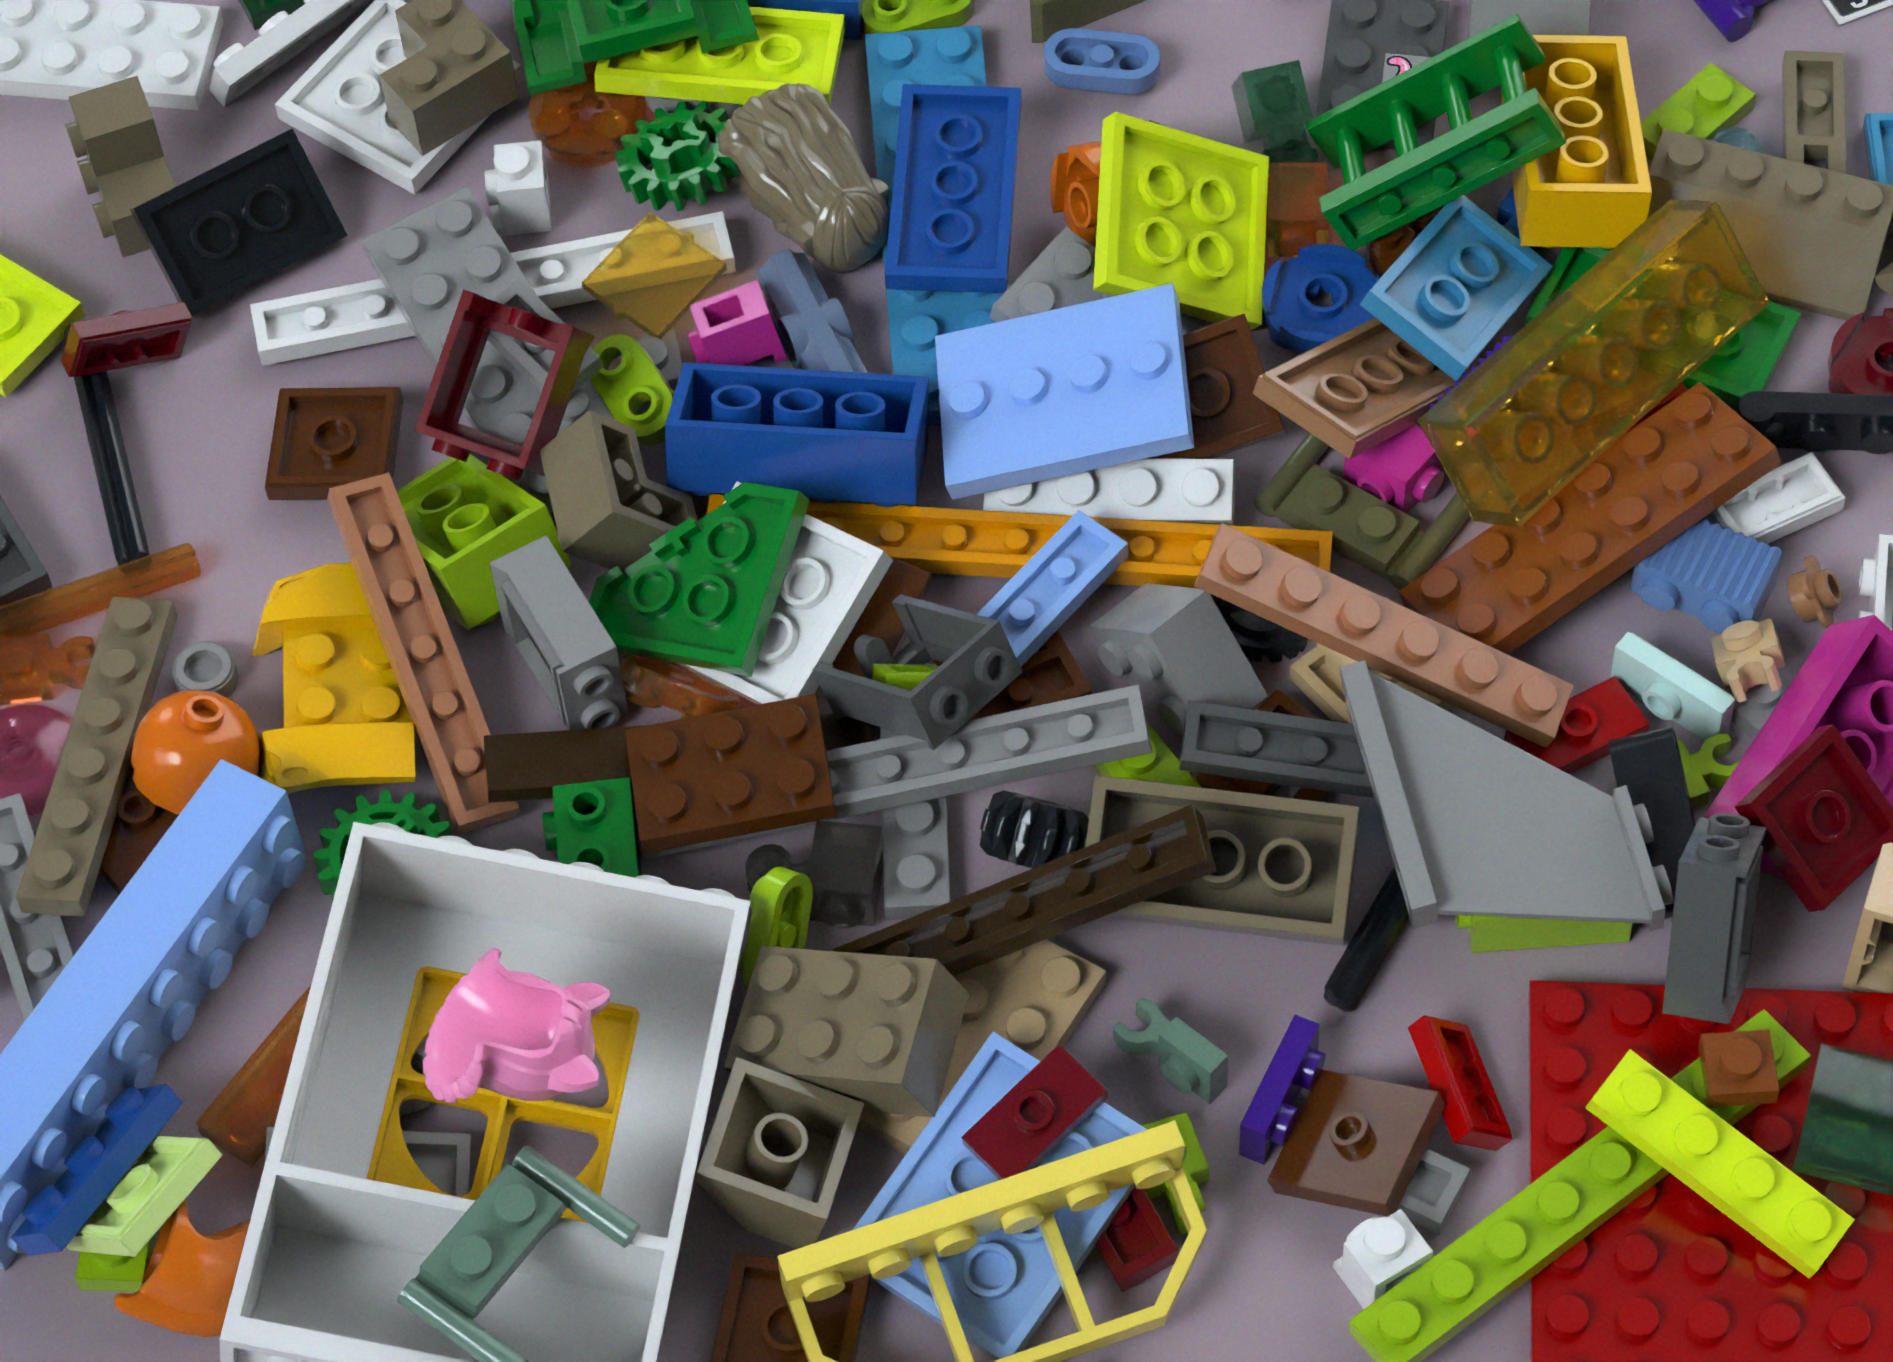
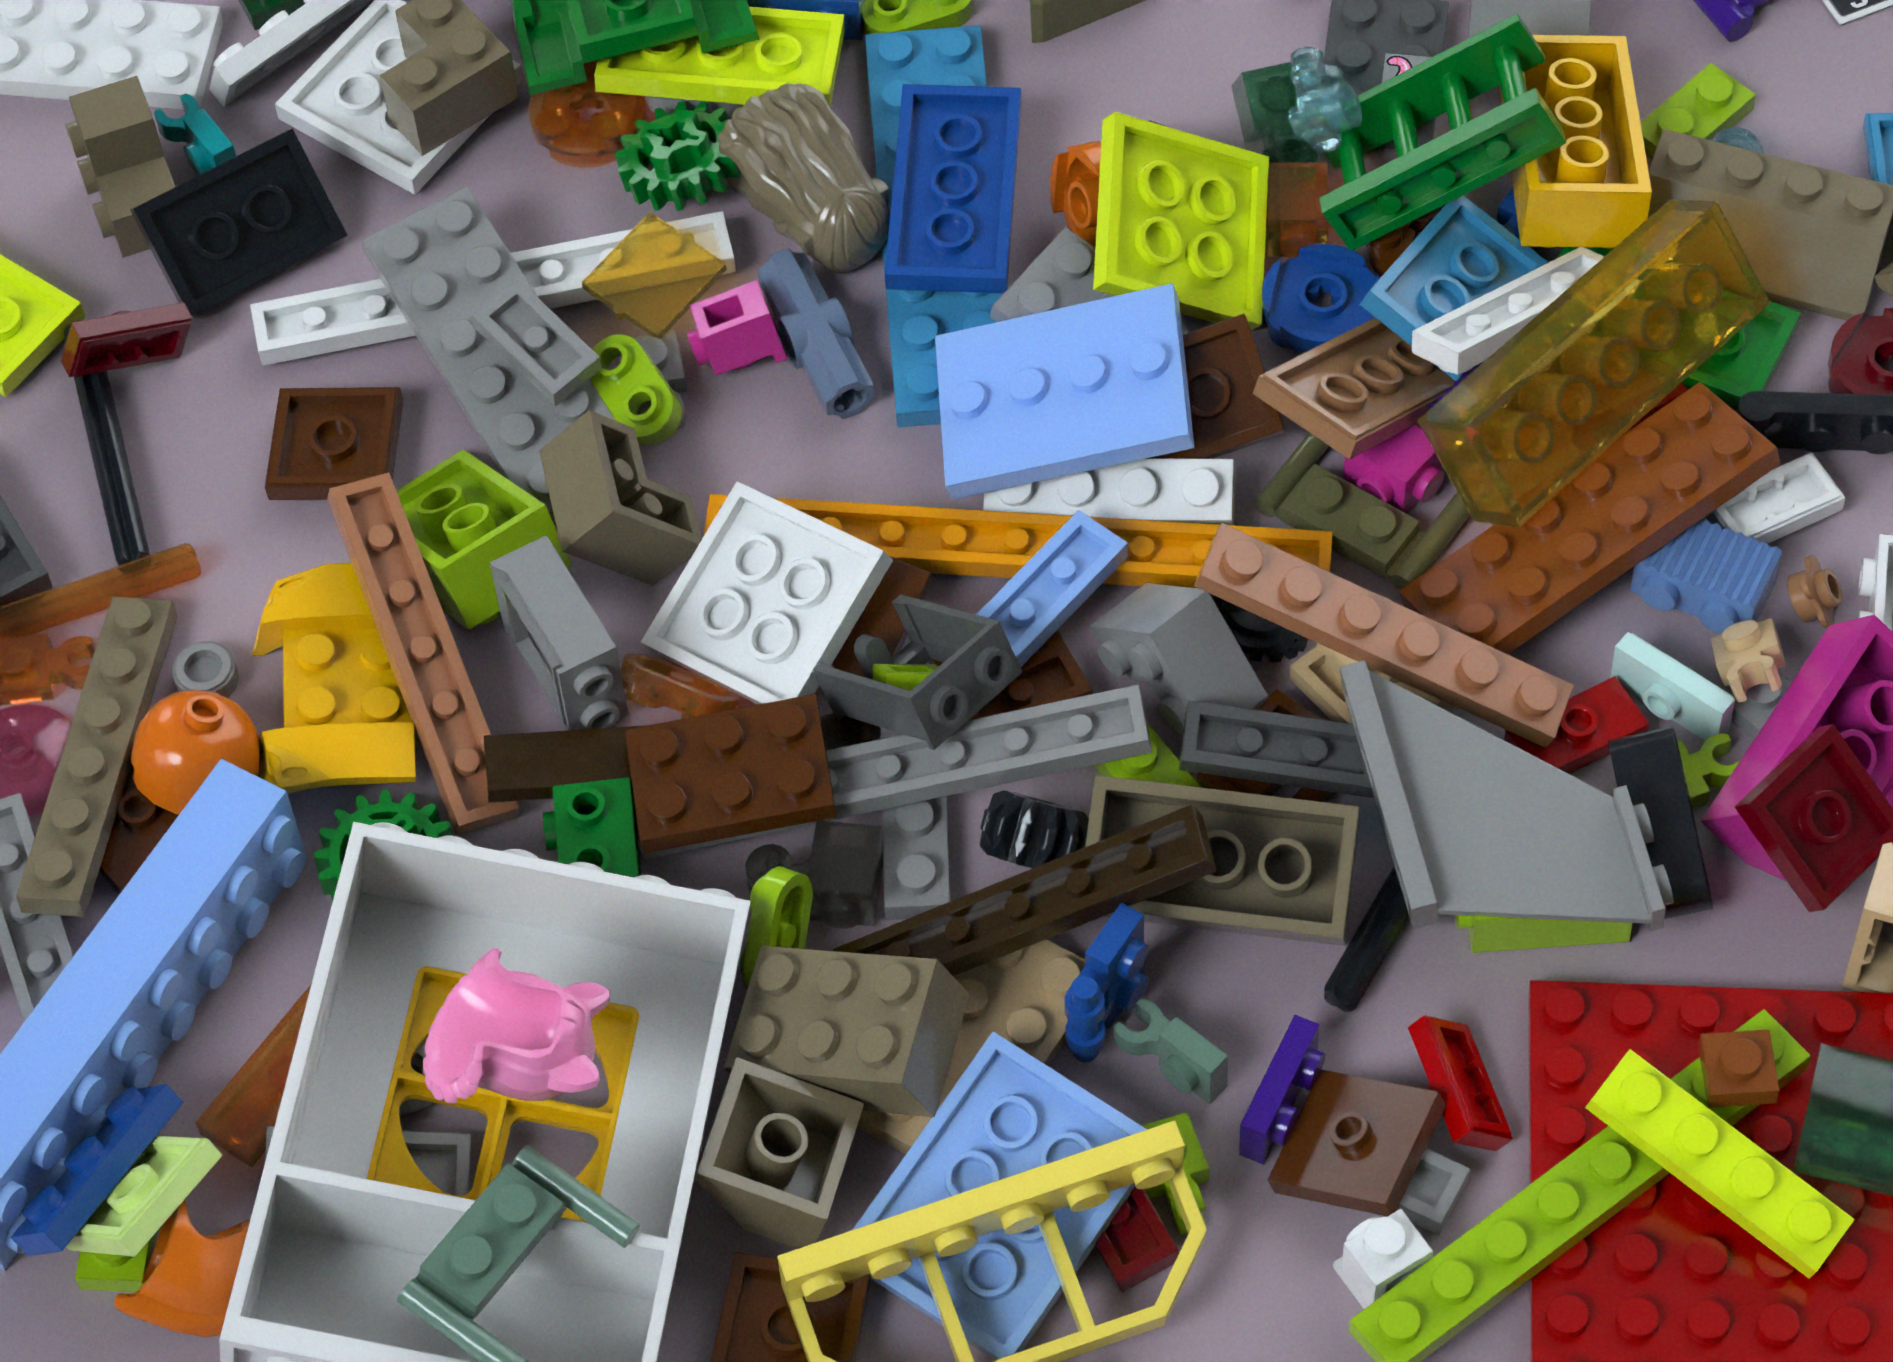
dark red window [414,289,595,481] -> none
white brick [484,140,552,236] -> none
green plate [589,482,810,677] -> none
blue brick [665,362,929,507] -> none
dark red plate [961,1044,1108,1180] -> none
medium blue plate [1043,28,1160,94] -> none
dark grey window [1662,813,1766,1024] -> none
dark tan plate [1782,51,1847,174] -> none
none -> teal plate [154,93,236,175]
none -> blue plate [1065,902,1149,1062]
none -> clear light blue plate [1289,47,1362,153]
none -> white plate [1412,246,1628,375]

